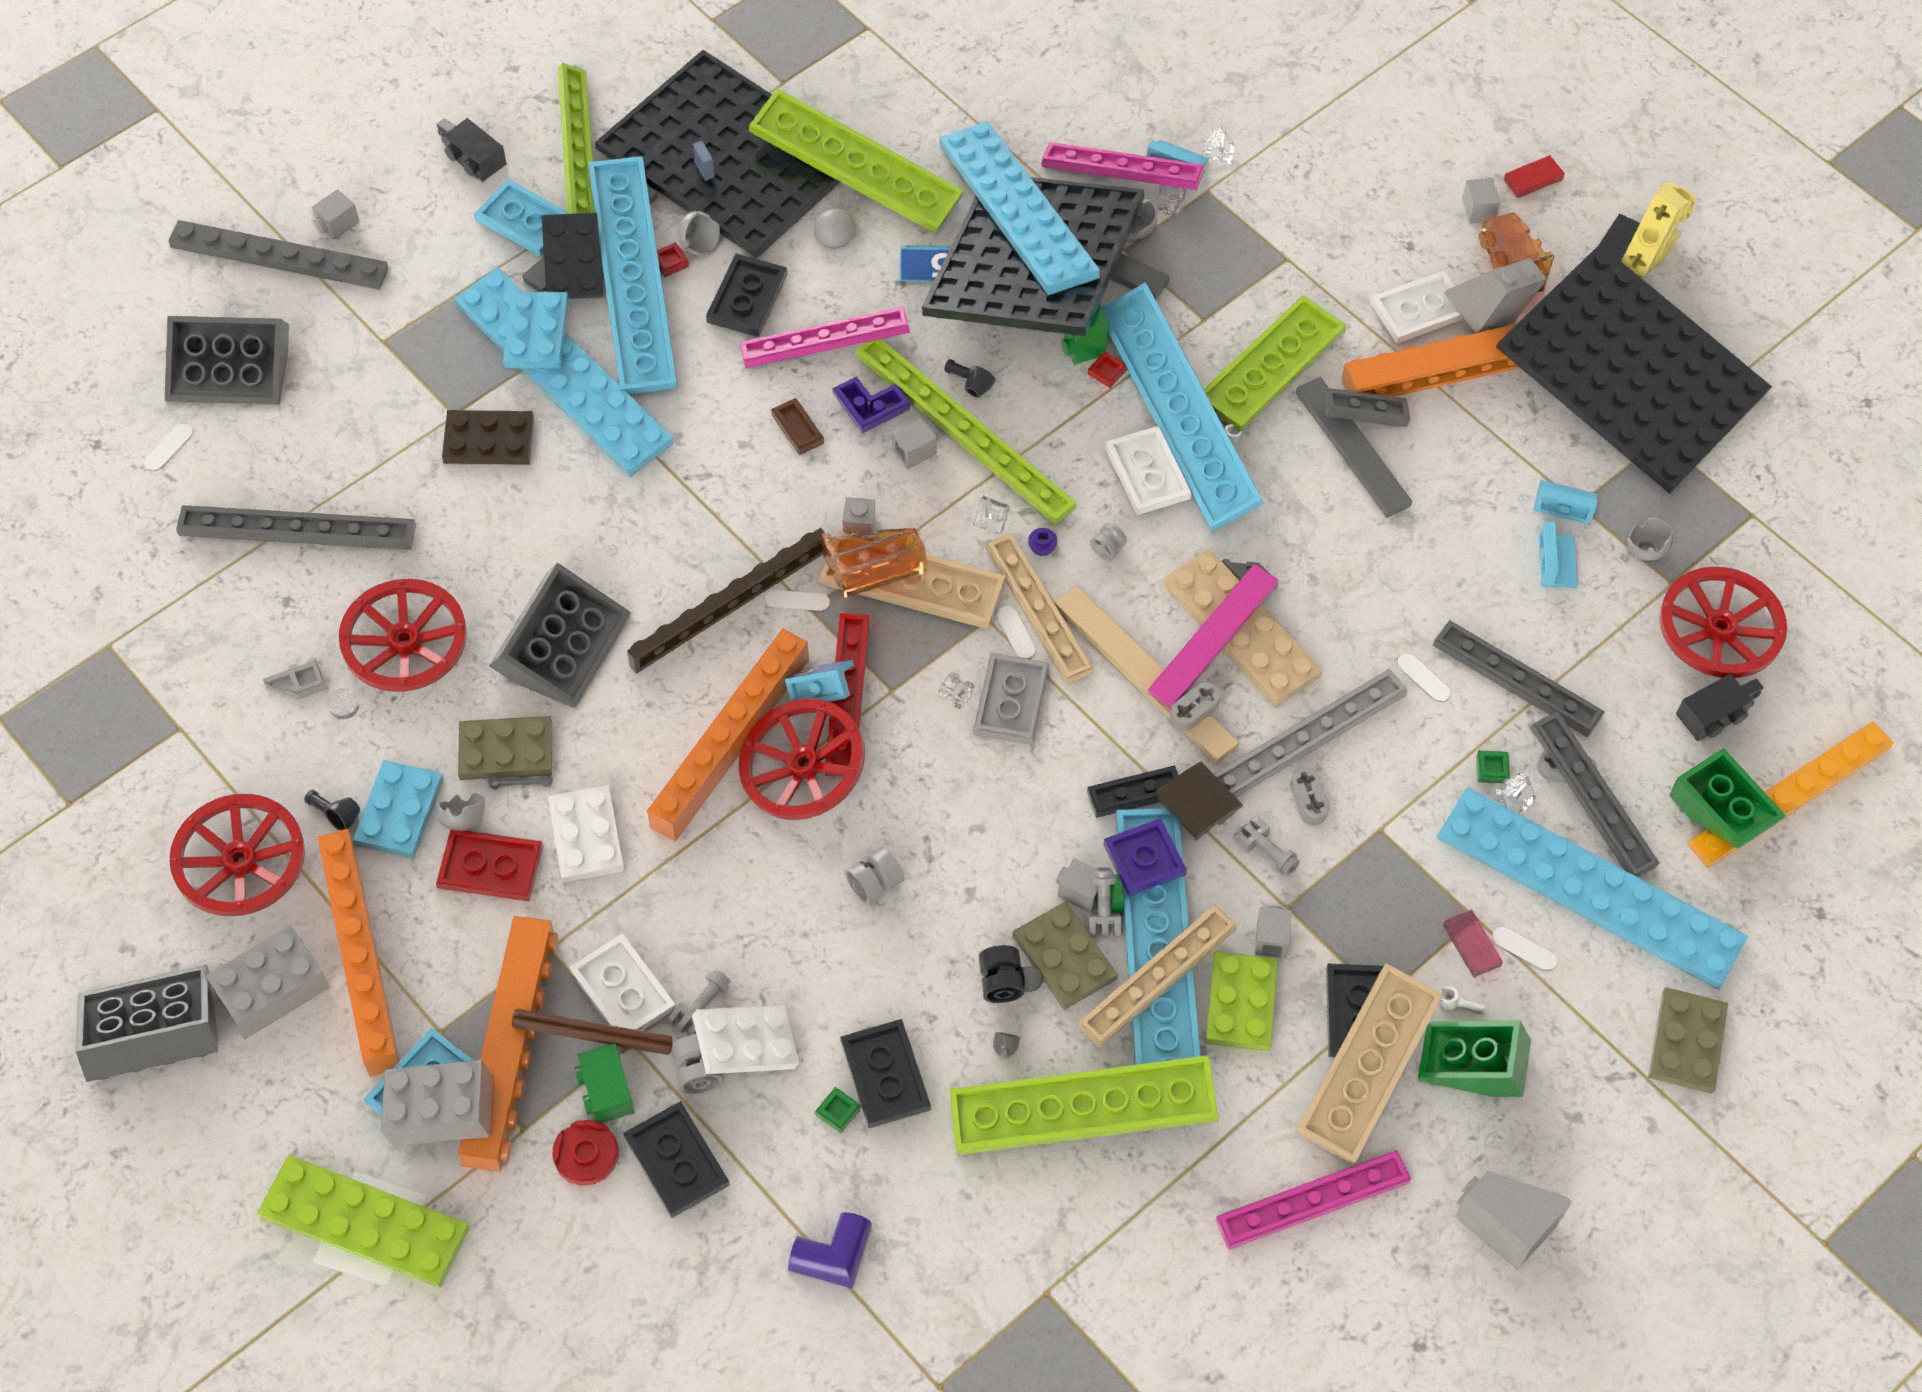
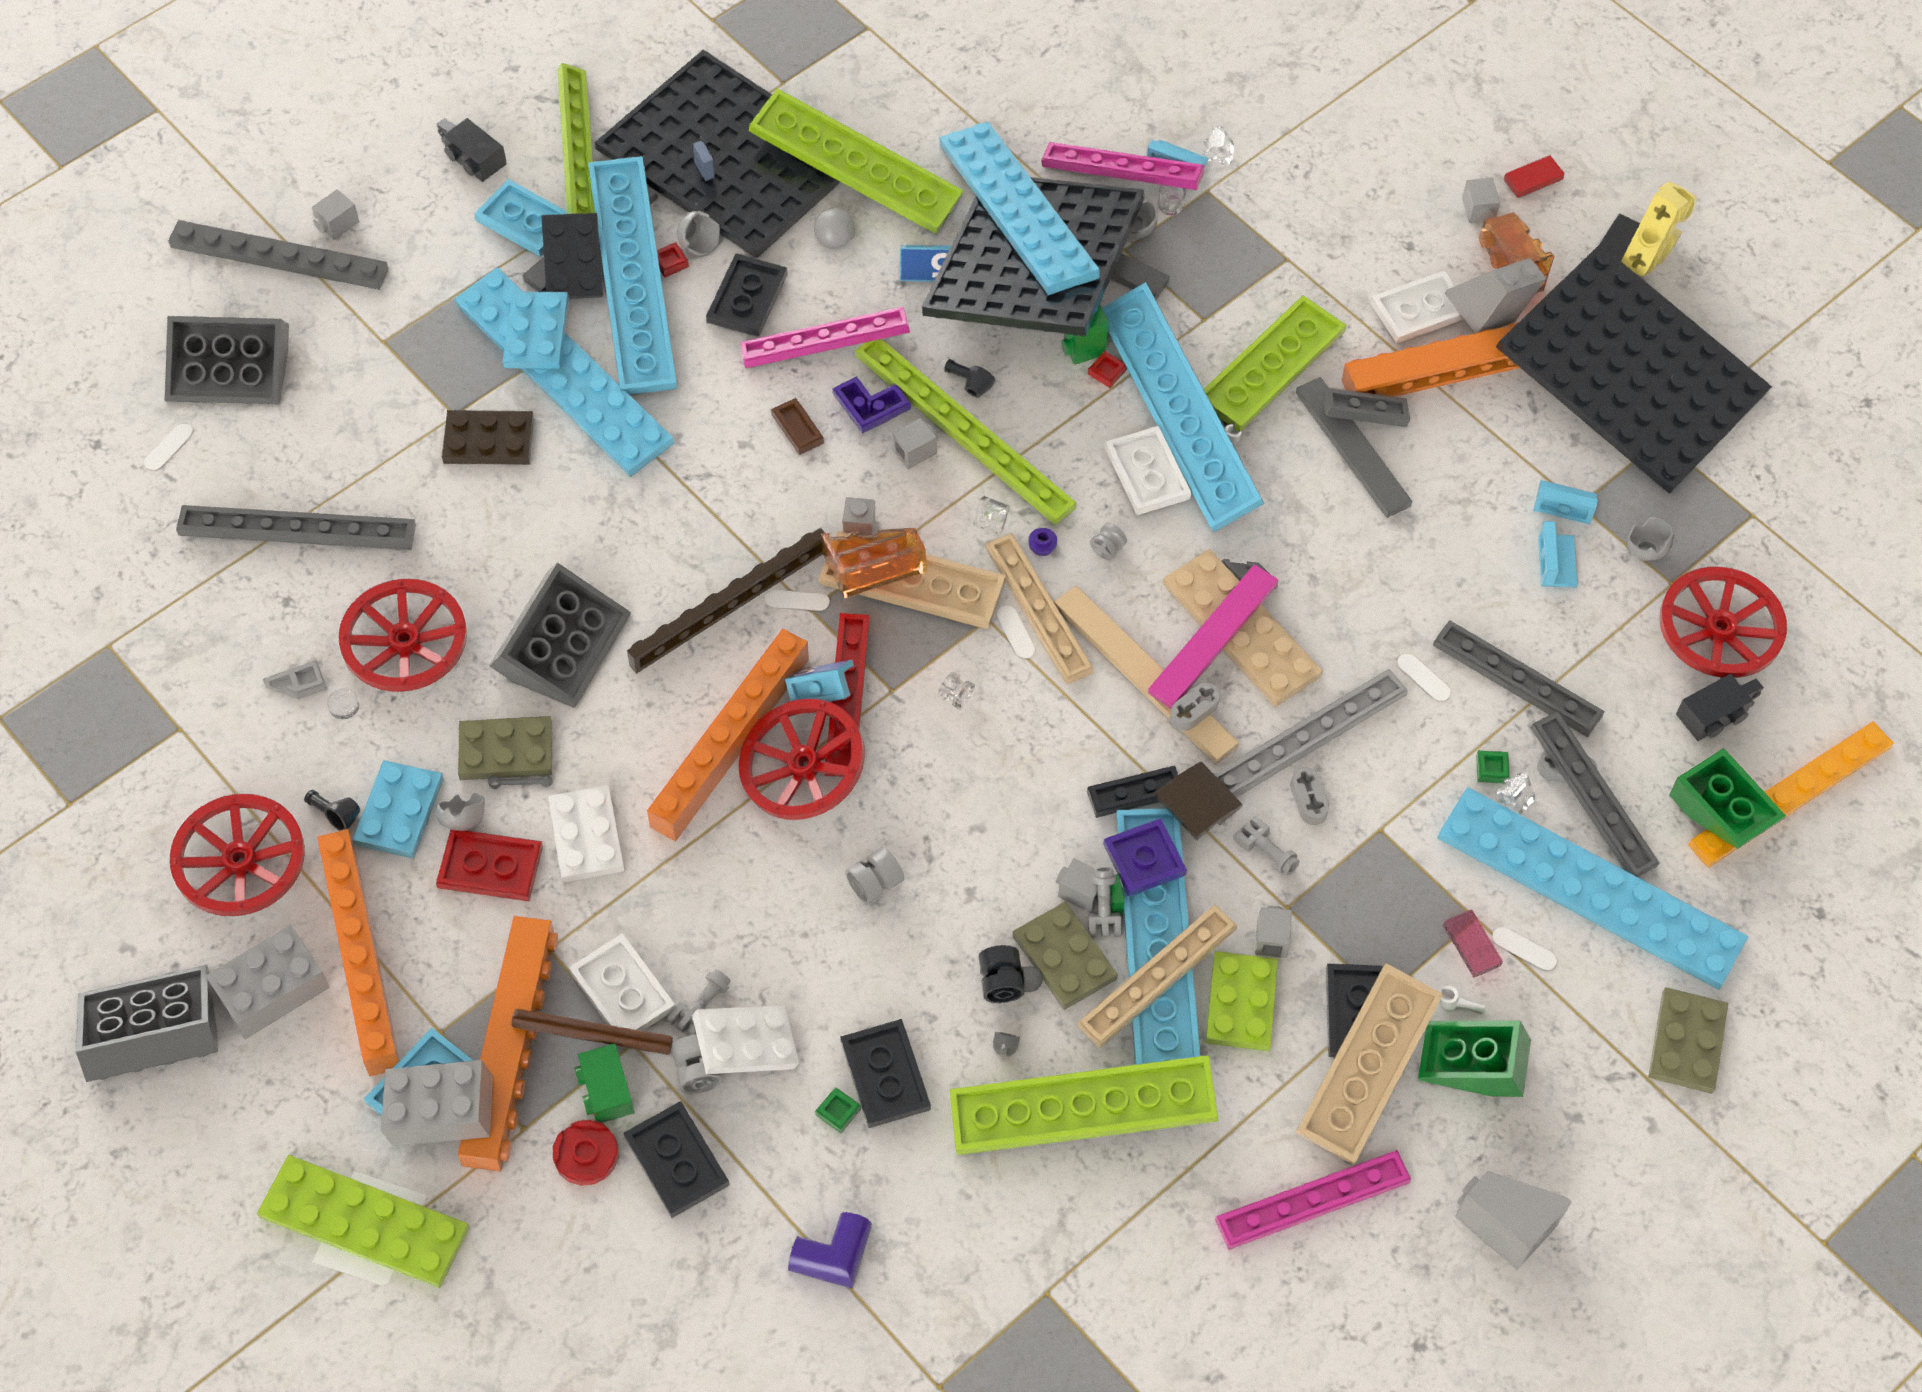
light grey tile [973,653,1049,745] -> none

